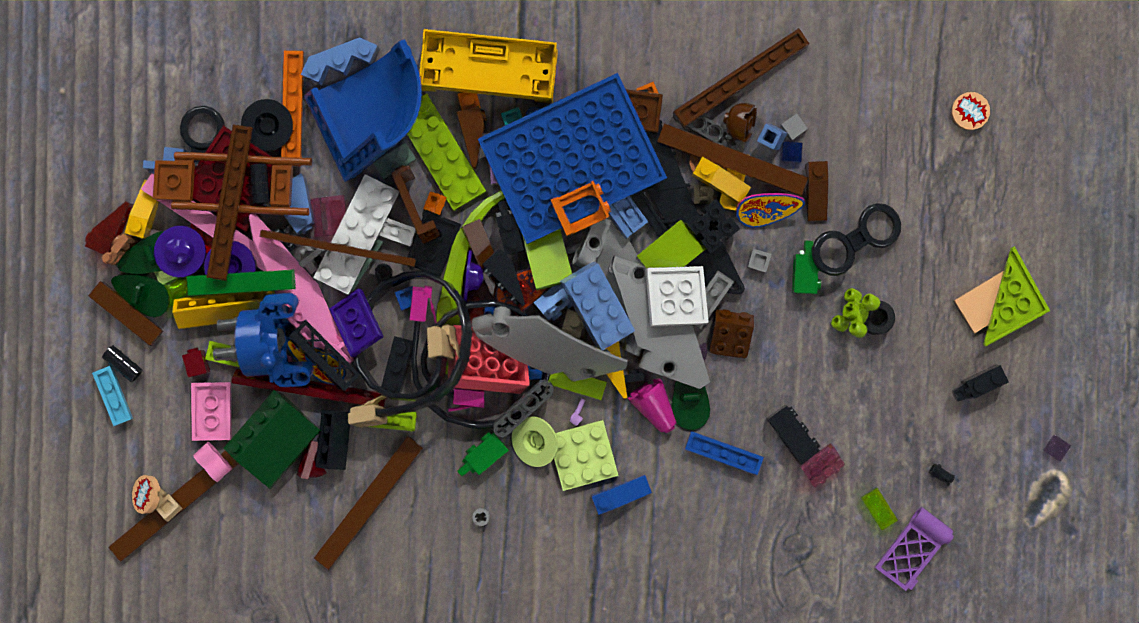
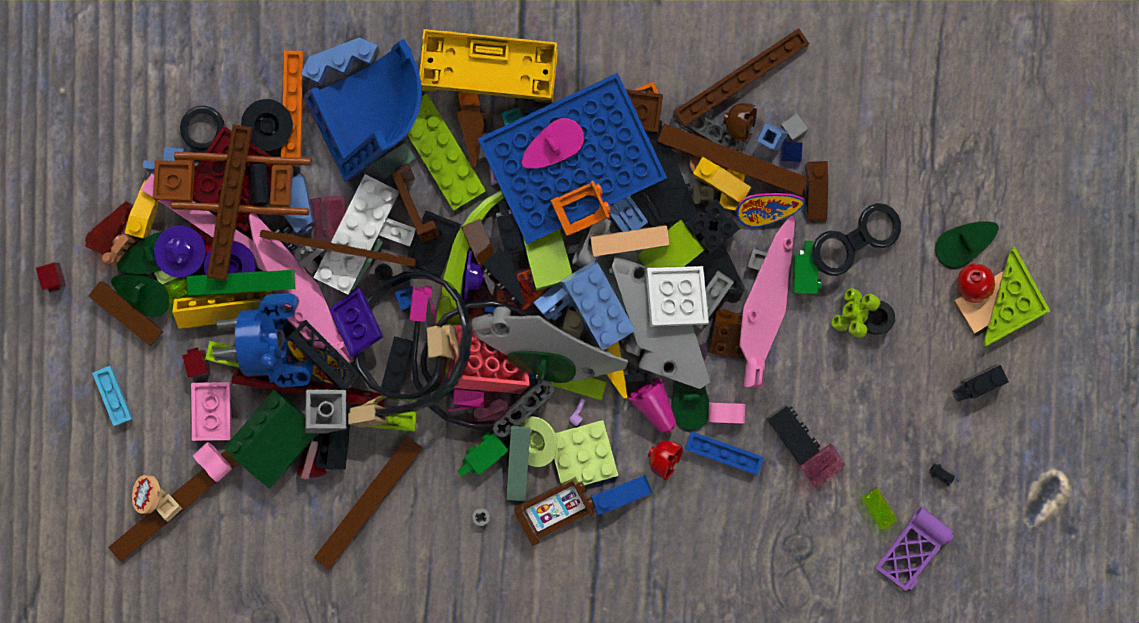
black axle [102,345,143,383] -> none
orange plate [423,191,447,215] -> none
tile [951,92,990,130] -> none
clear purple tile [1043,435,1071,462] -> none
none -> dark red brick [36,262,66,293]
none -> light grey slope [305,390,346,433]
none -> clear pink plate [474,398,510,419]
none -> sand green tile [506,426,531,501]
none -> dark green shield [507,351,576,383]
none -> panel [514,477,595,546]
none -> dark pink shield [522,118,584,169]
none -> light nougat tile [590,225,669,256]
none -> red cylinder [648,441,683,480]
none -> bright pink axle [709,403,746,423]
none -> bright pink wing [739,216,795,388]
none -> dark green shield [935,221,999,267]
none -> red cylinder [956,263,996,303]

